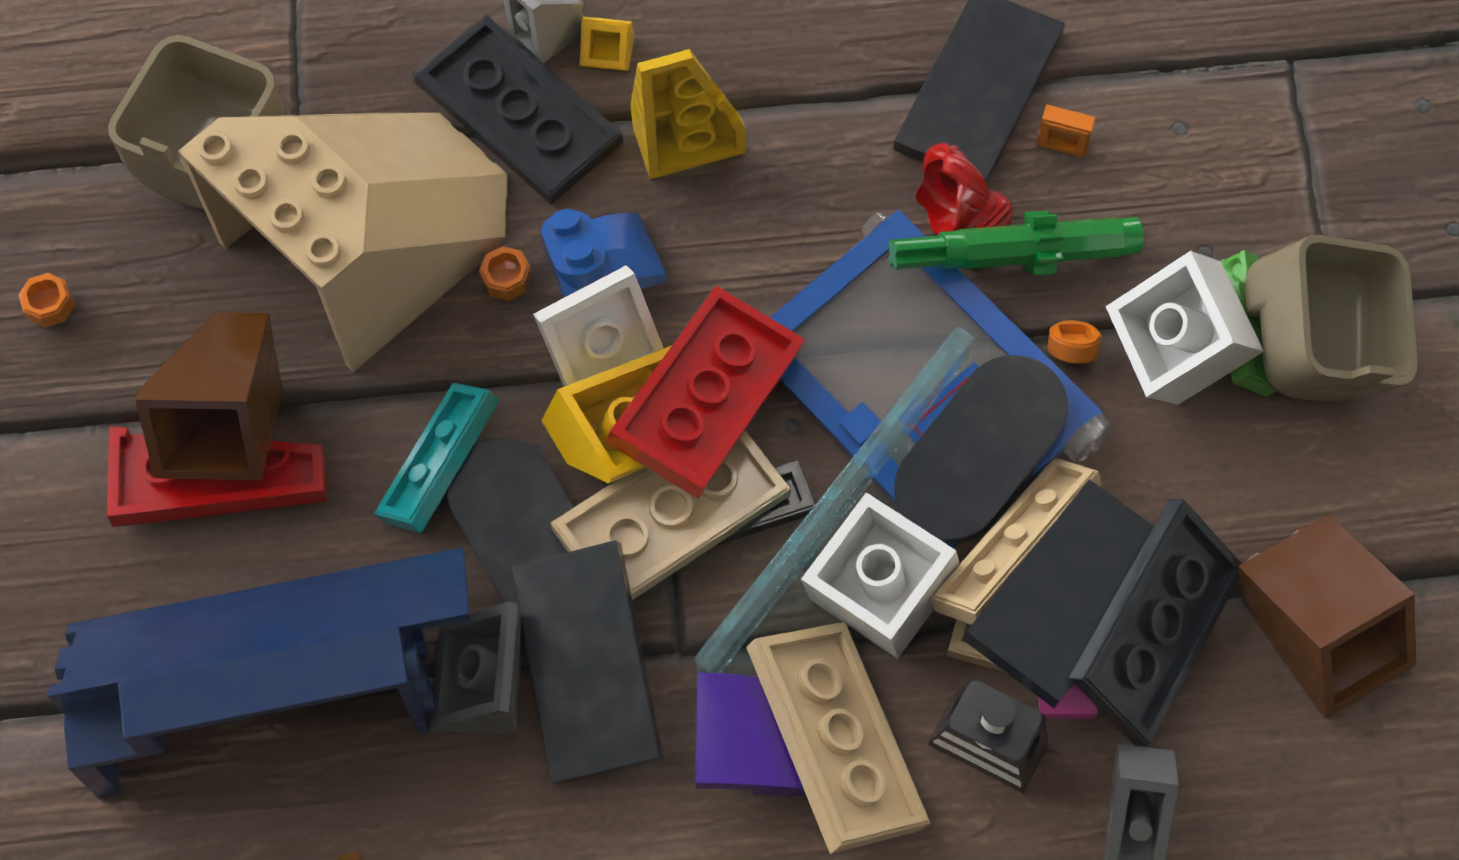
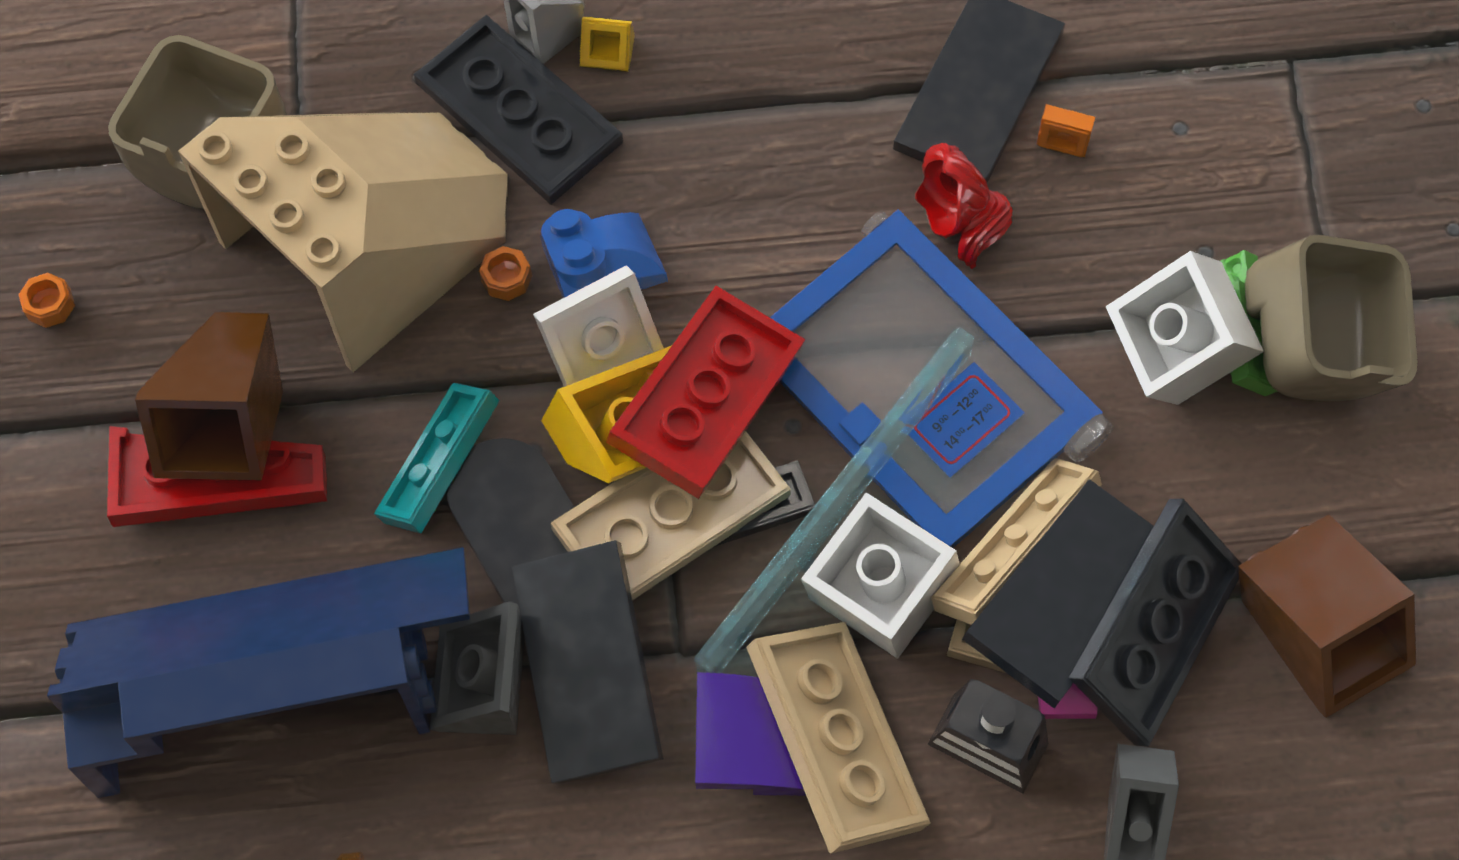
yellow wedge [630,49,746,180] -> none
green piece [888,210,1144,276] -> none
black tile [894,355,1068,544] -> none
orange tile [1047,320,1102,363] -> none

